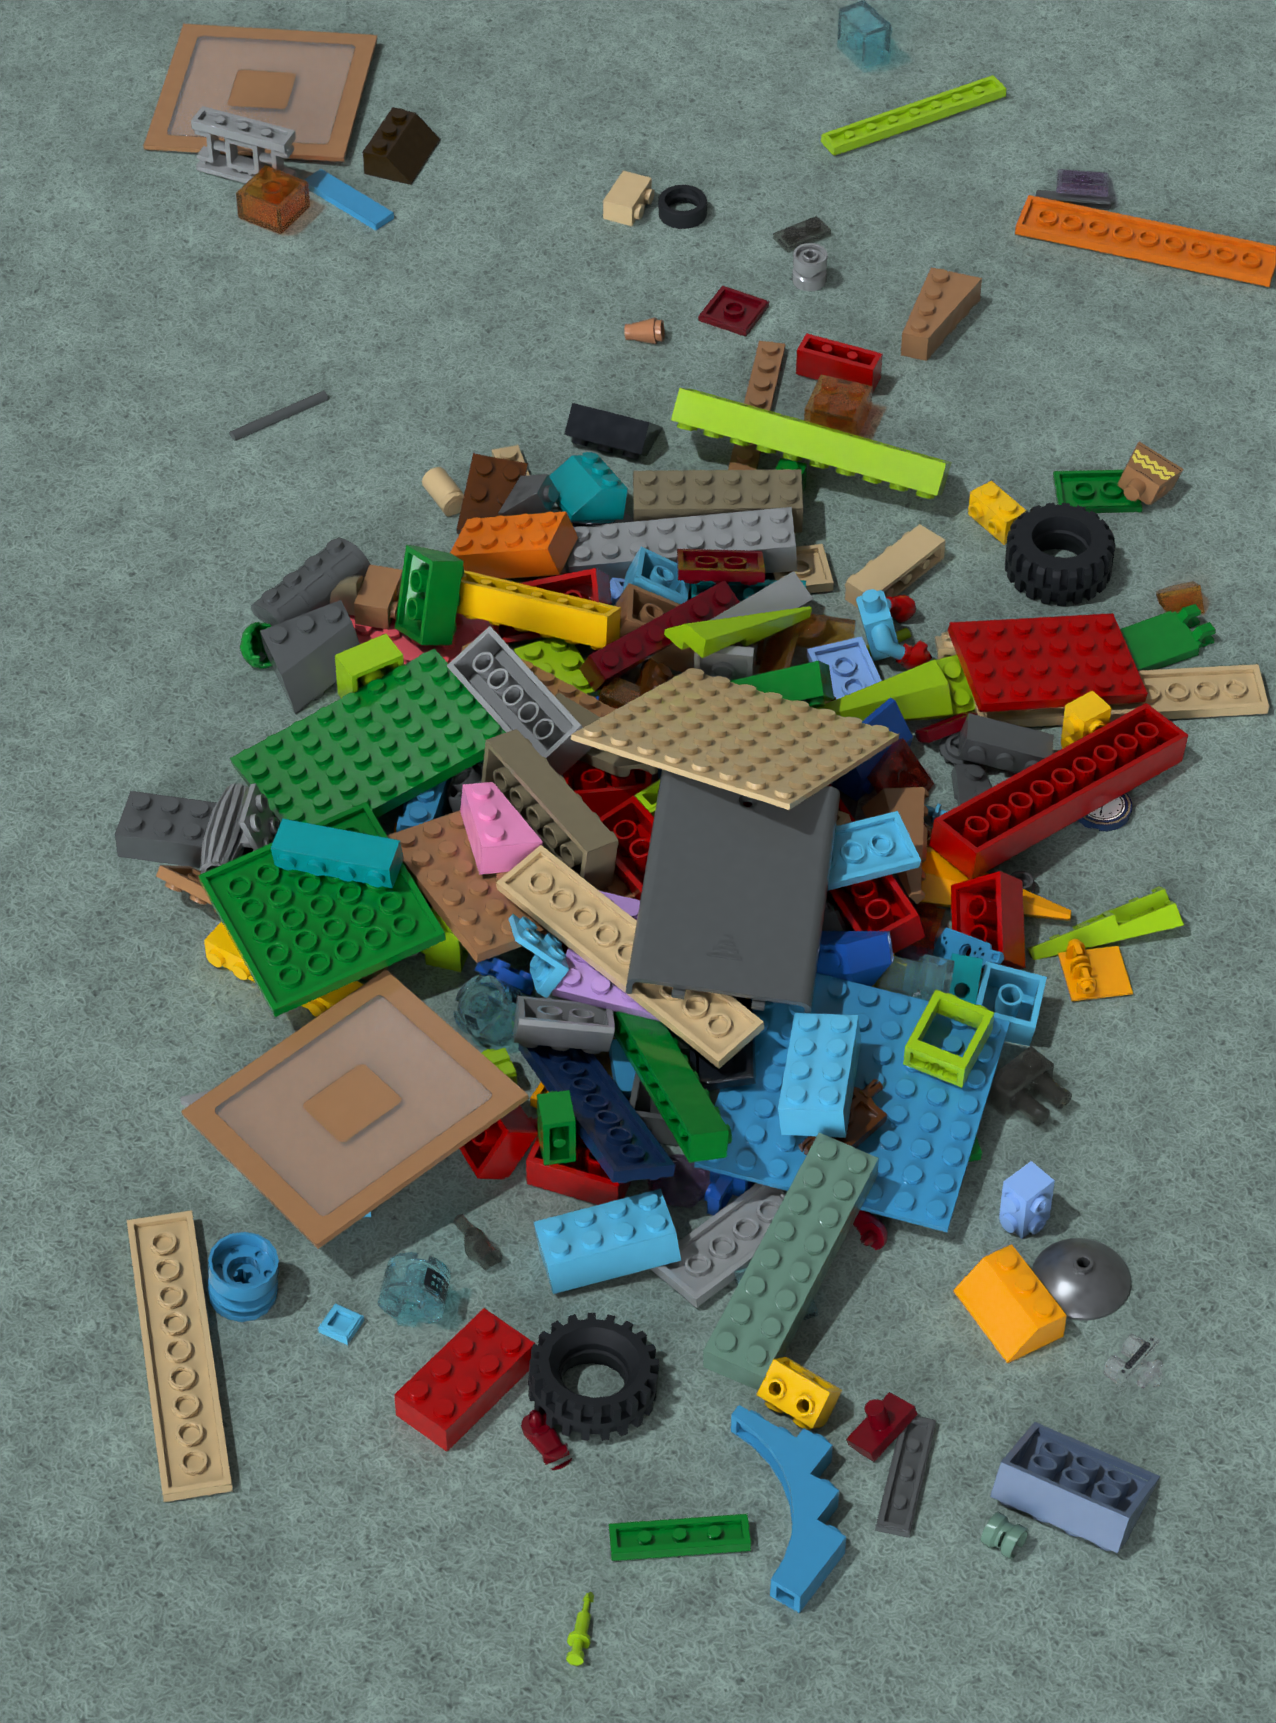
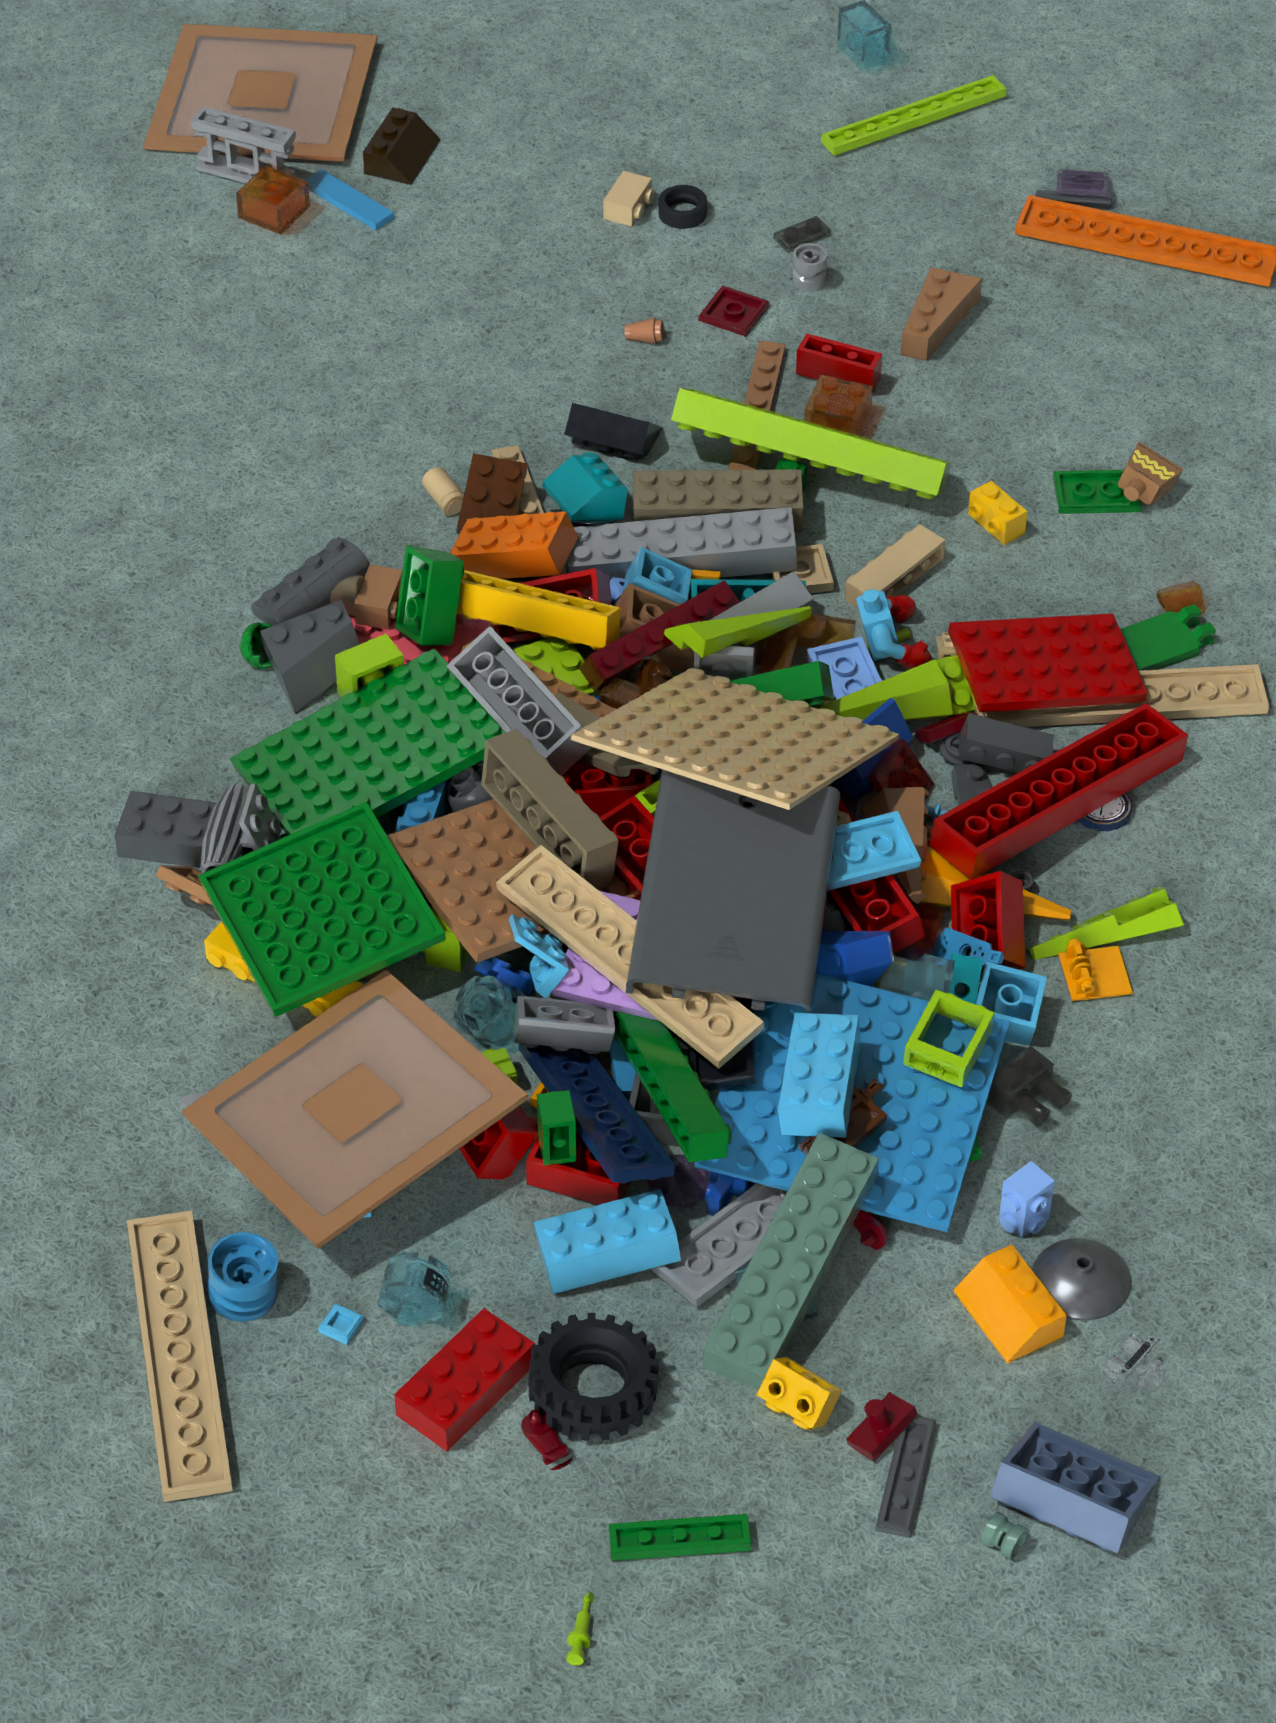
dark grey bar [229,390,328,441] -> none
teal brick [271,819,404,888] -> none
clear smoke piece [453,1214,502,1271] -> none
bright pink wedge [460,782,543,875] -> none
flat silver slope [498,474,560,516] -> none
dark red plate [677,549,765,585] -> none
dark azure arch [731,1405,846,1613] -> none
black tyre [1005,503,1115,606] -> none
yellow brick [1061,690,1112,749] -> none

